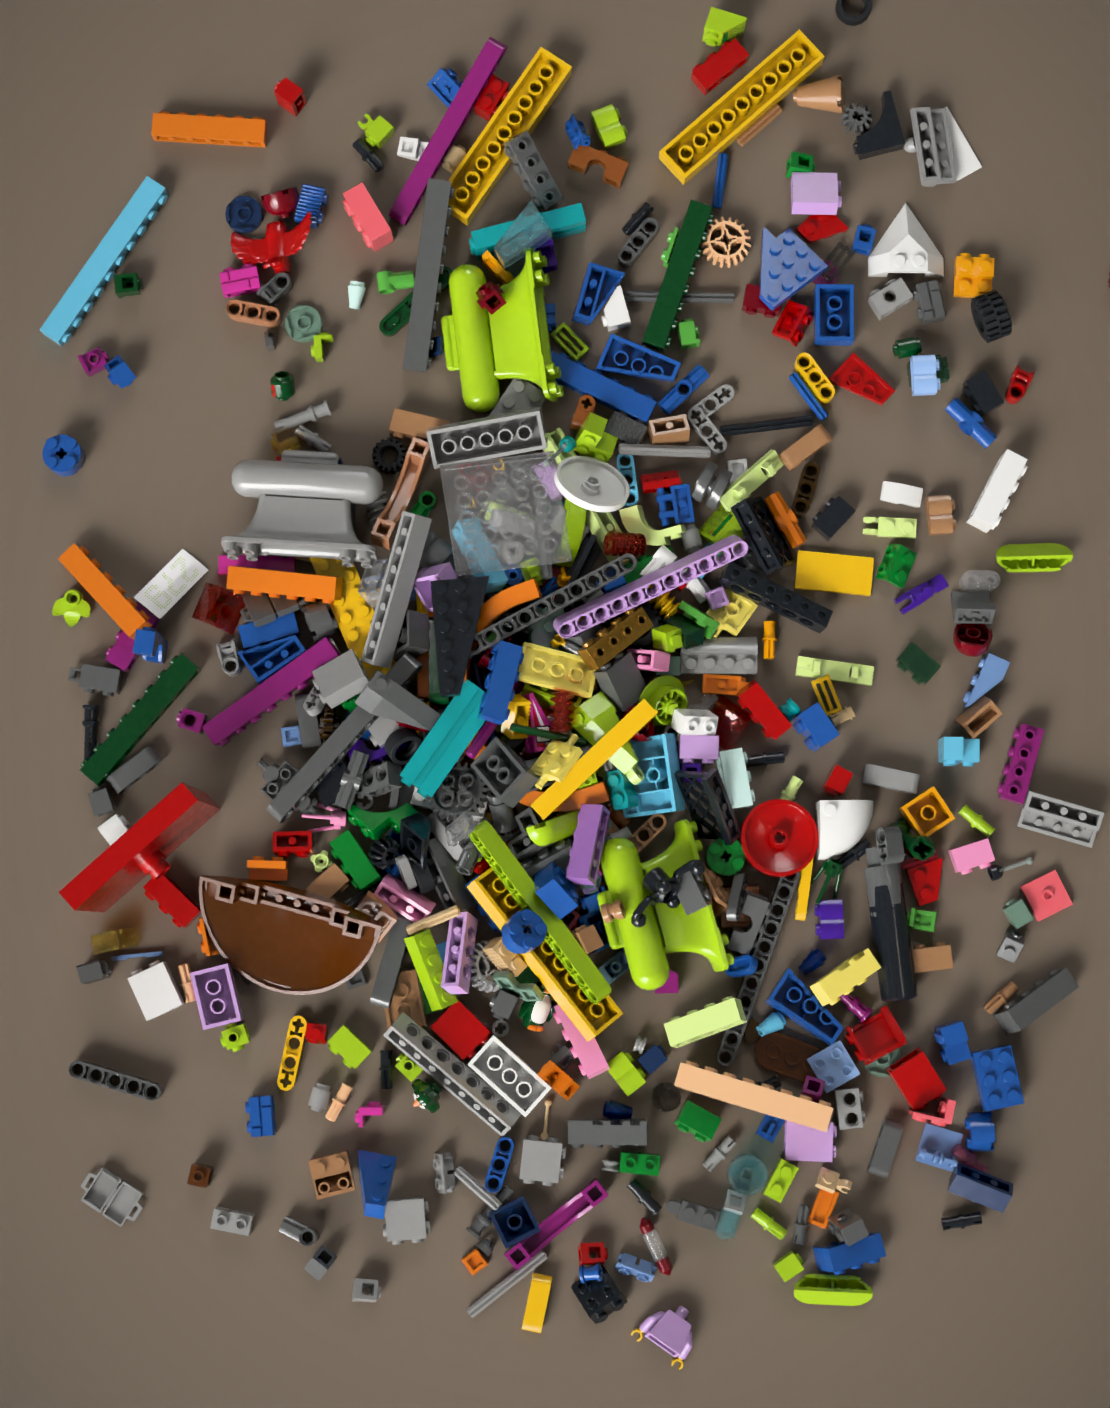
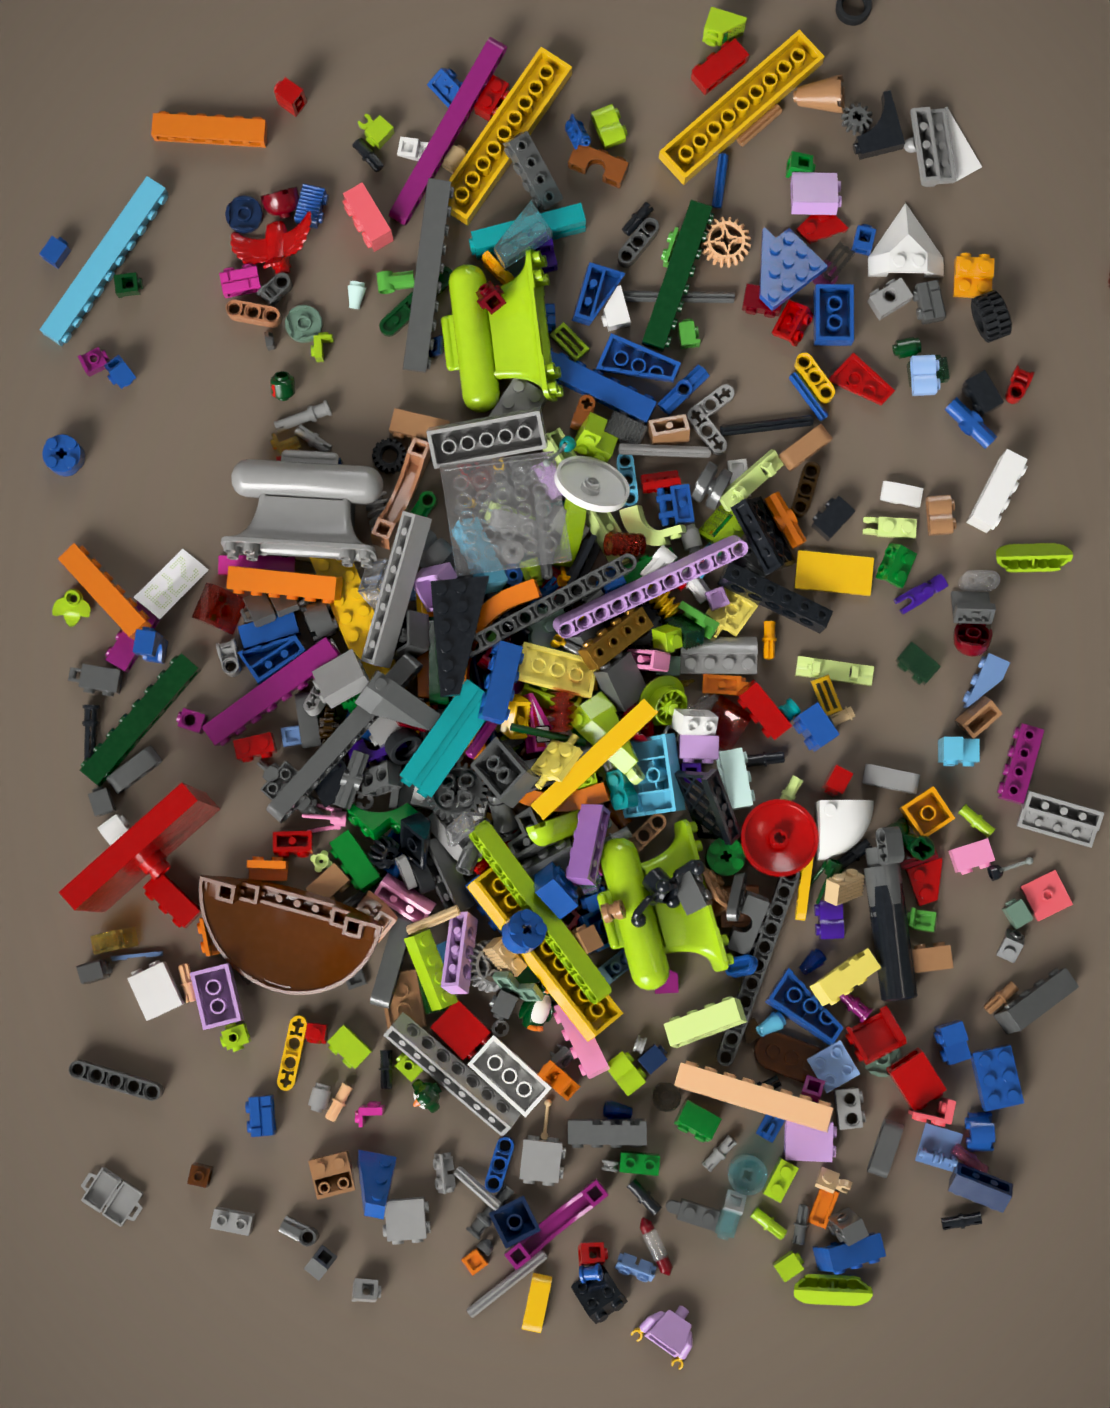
none -> blue brick [39,236,71,269]
none -> red brick [233,732,277,763]
none -> tan brick [824,869,865,906]

